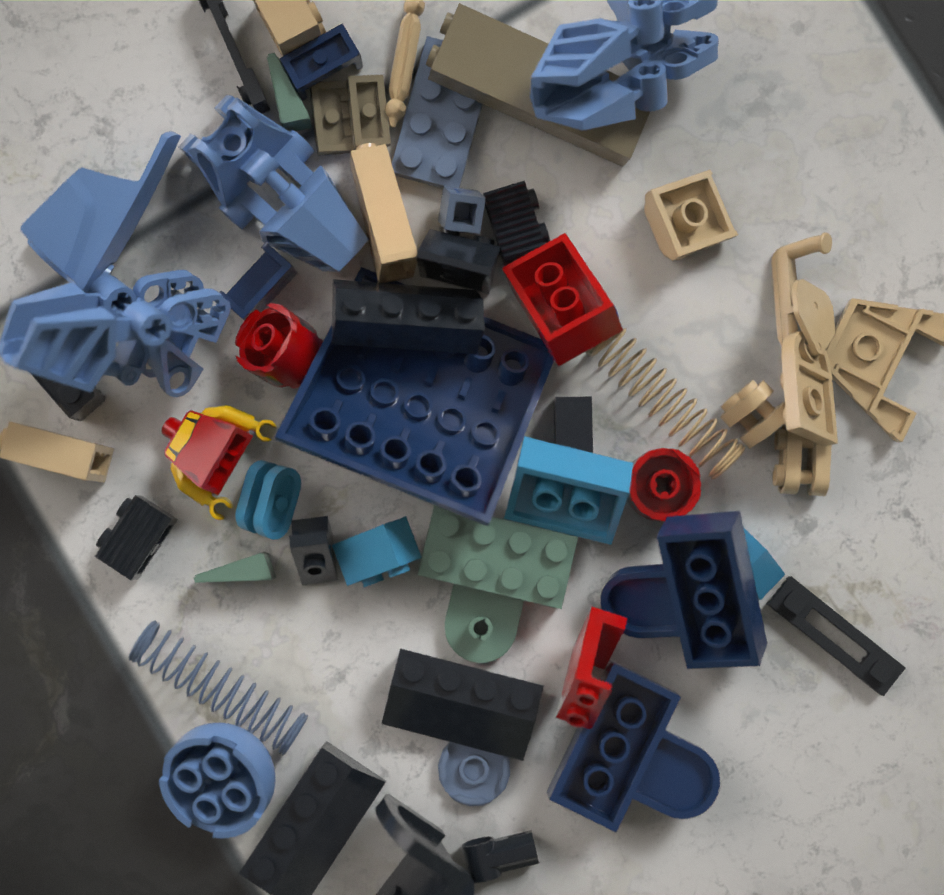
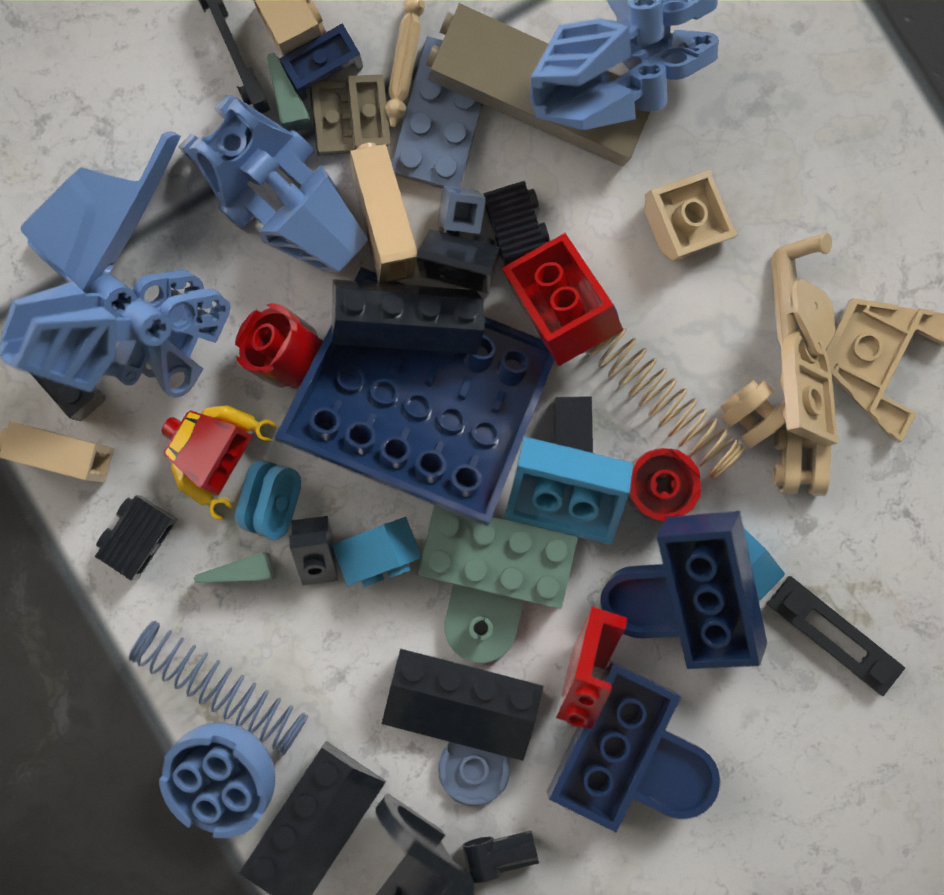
dark blue panel [219,242,297,321] -> none

